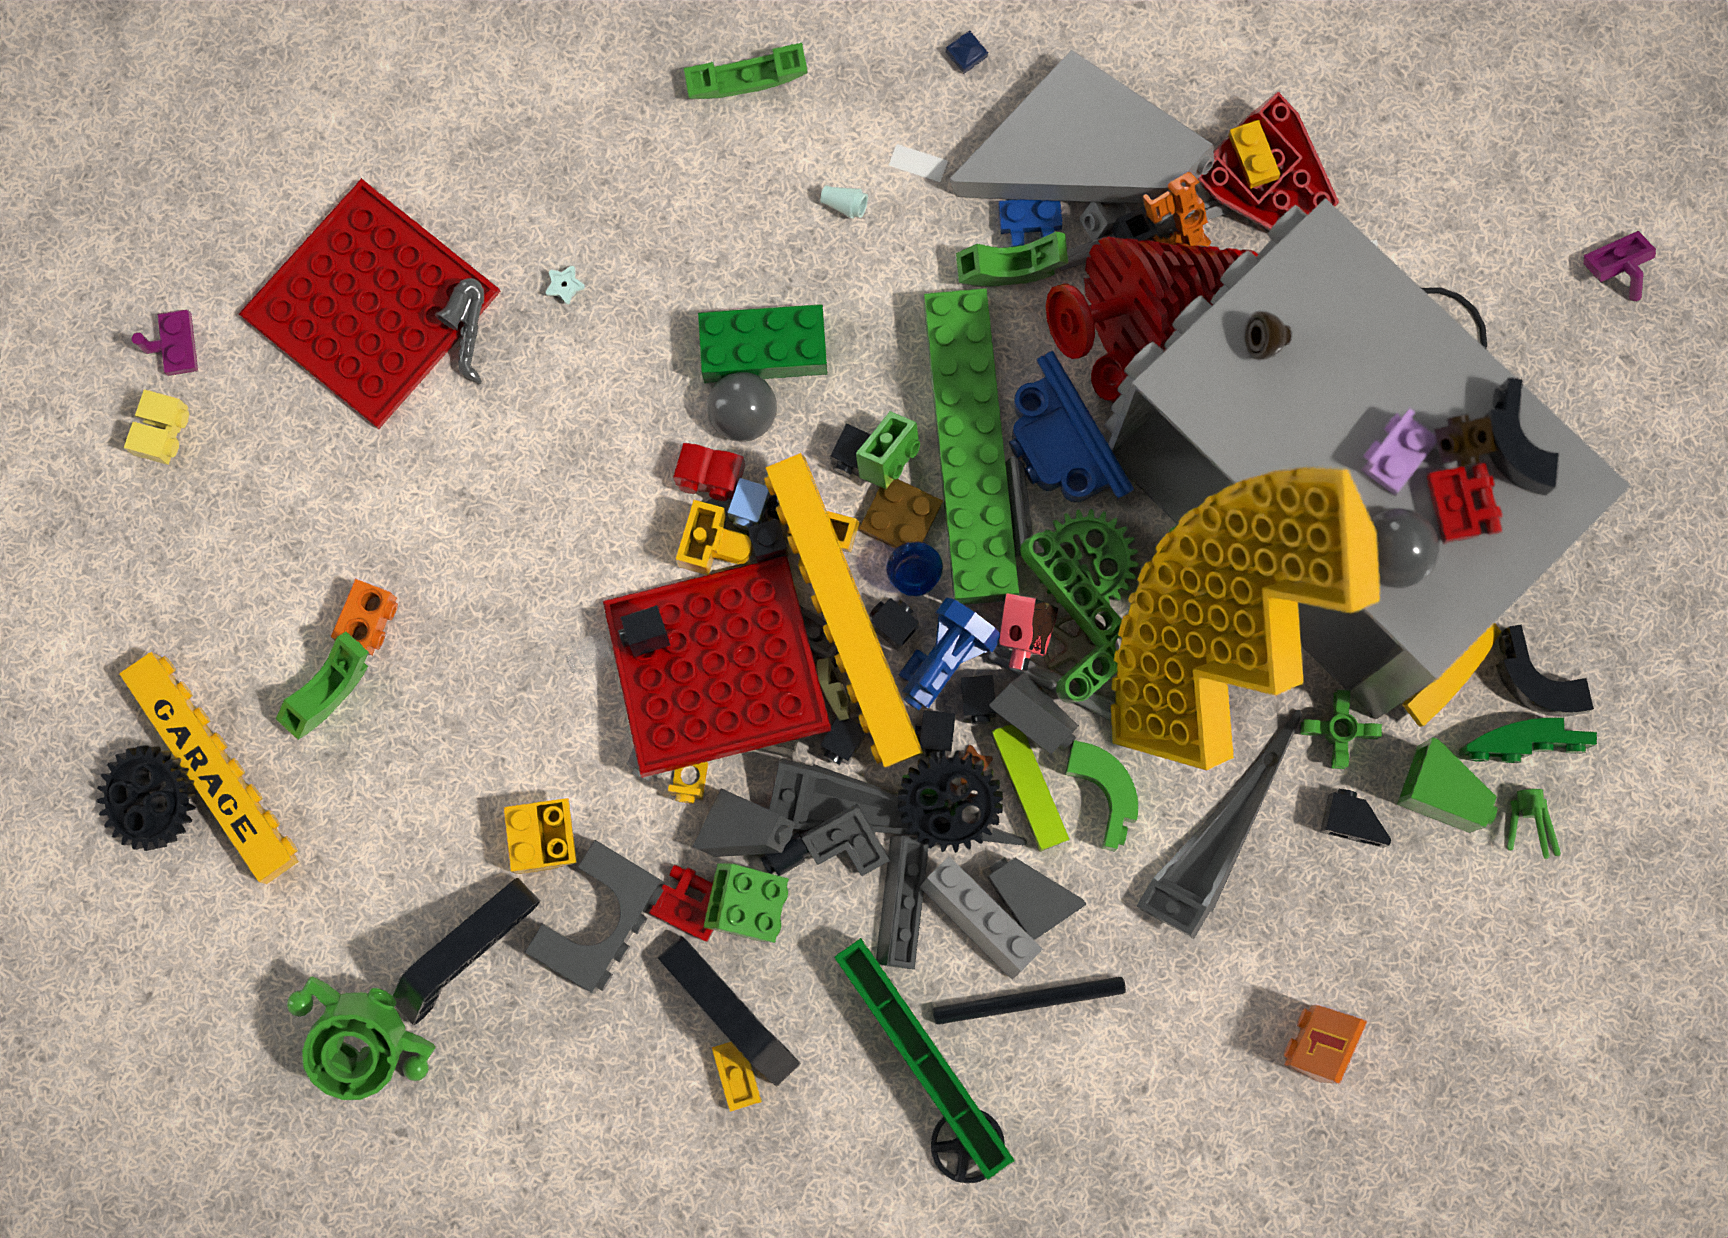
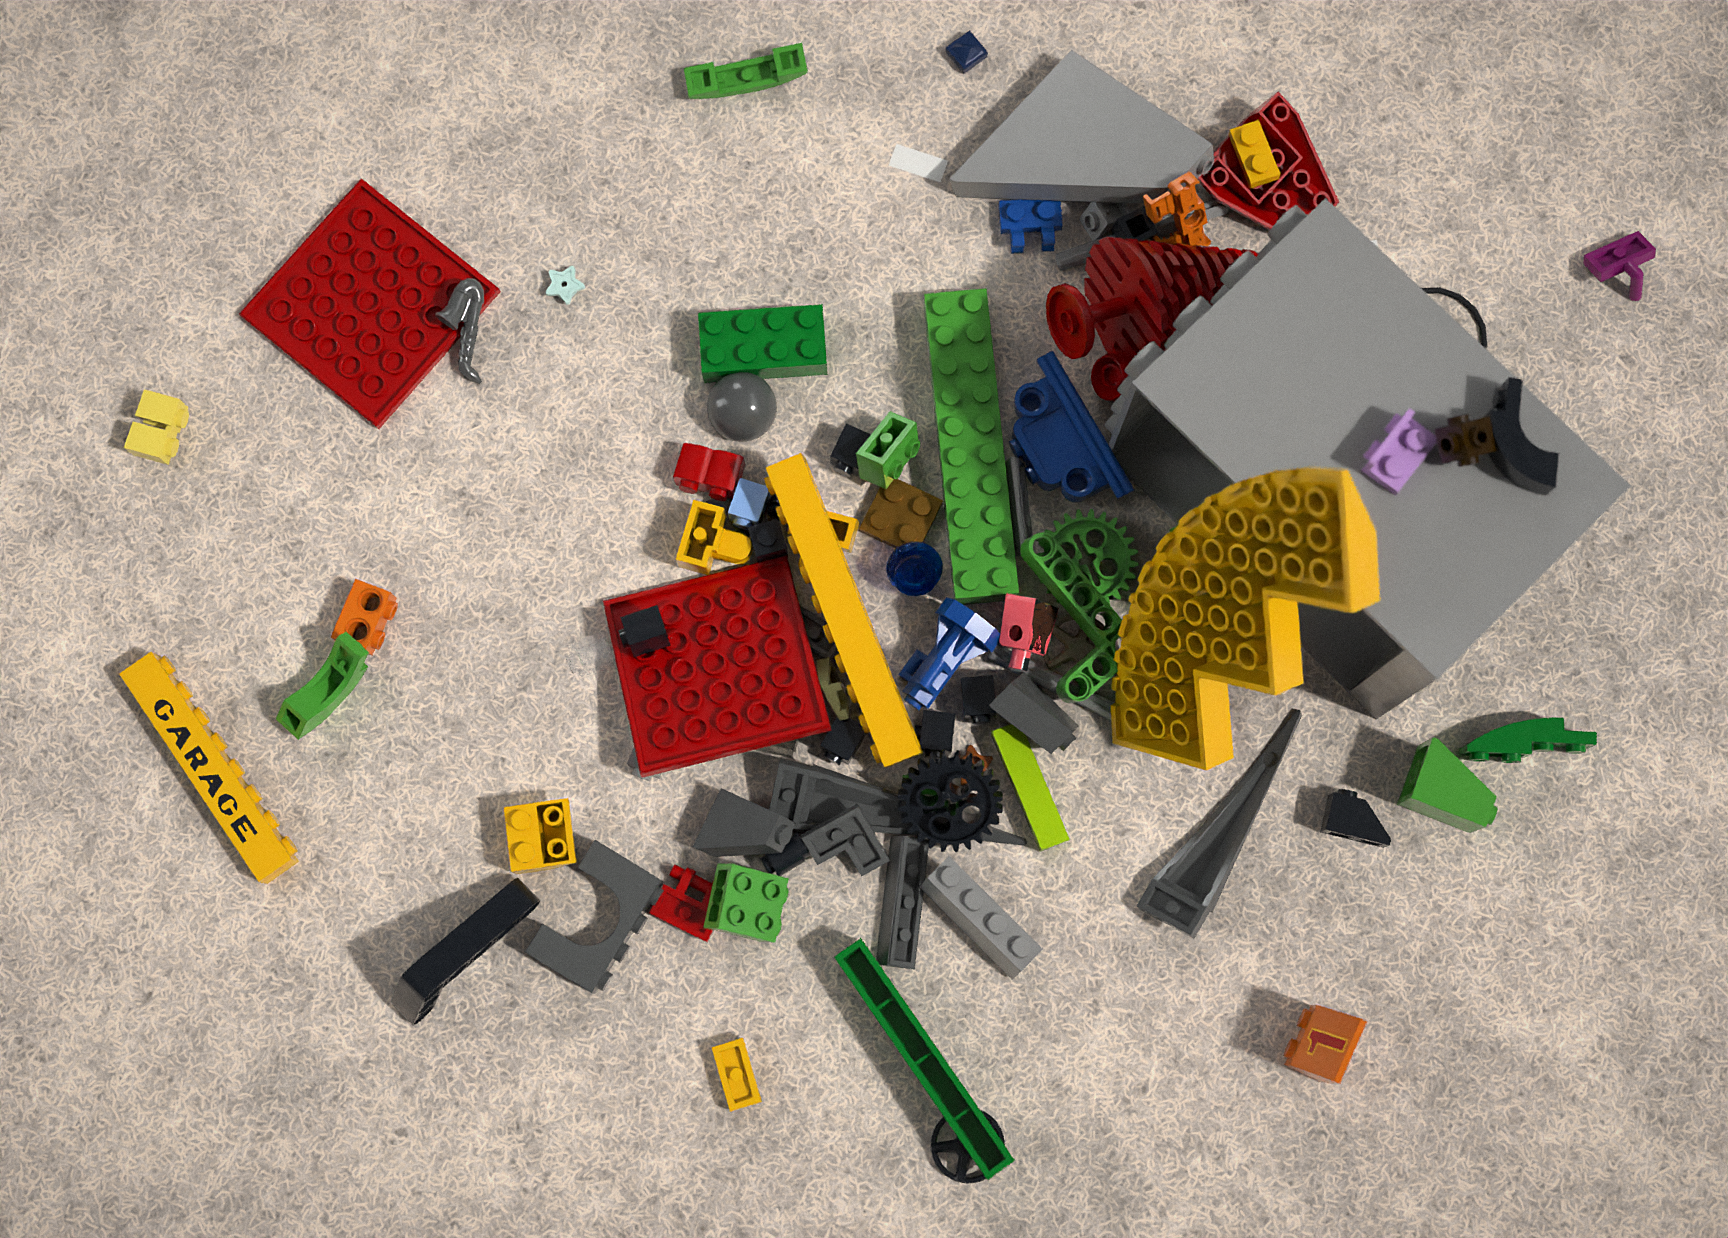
black gear [97,745,197,851] -> none
magenta plate [131,309,198,376] -> none
bright green piece [287,976,436,1100] -> none
black beam [657,935,801,1087] -> none
yellow bracket [668,762,708,804] -> none
light aqua cone [820,185,868,219] -> none
black brick [869,598,919,651] -> none
black axle [932,976,1126,1025] -> none
bright green arch [956,231,1068,287] -> none
dark grey slope [987,857,1087,940] -> none
bright green arch [1065,740,1138,852] -> none
dark brown brick [1244,311,1292,360] -> none
bright green pin [1300,690,1382,769] -> none
dark grey piece [1371,508,1439,588] -> none
yellow slope [1403,622,1501,727] -> none
red plate [1426,463,1503,544] -> none
black arch [1496,624,1594,717] -> none
bright green plant [1507,789,1561,859] -> none

